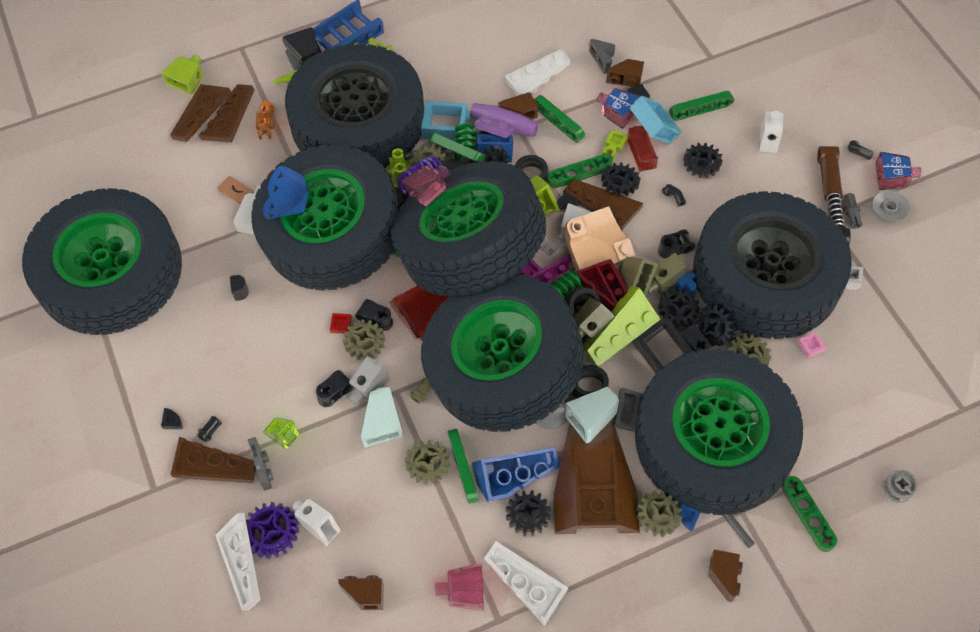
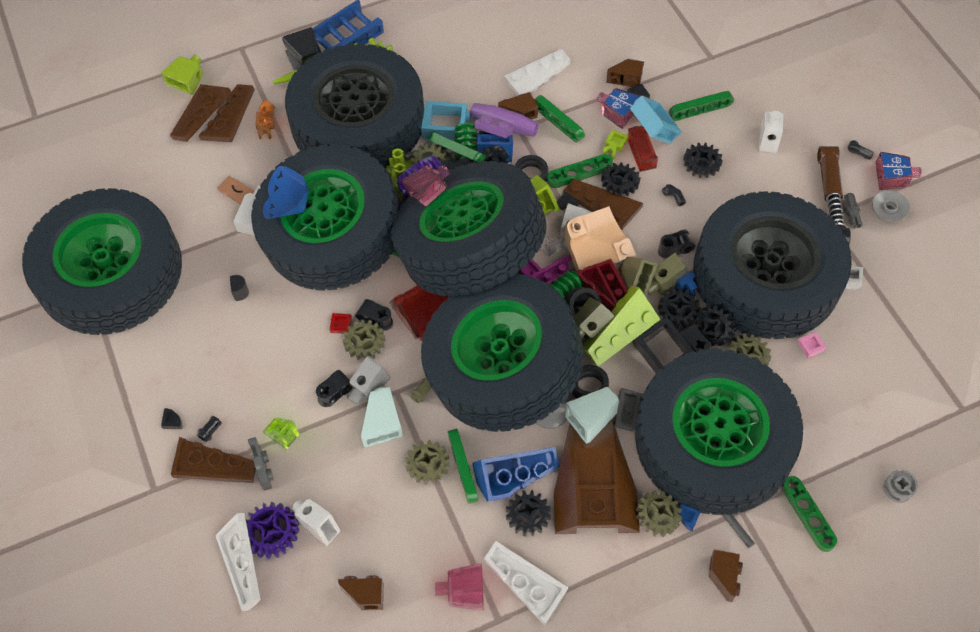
dark grey slope [589,39,615,74] -> none

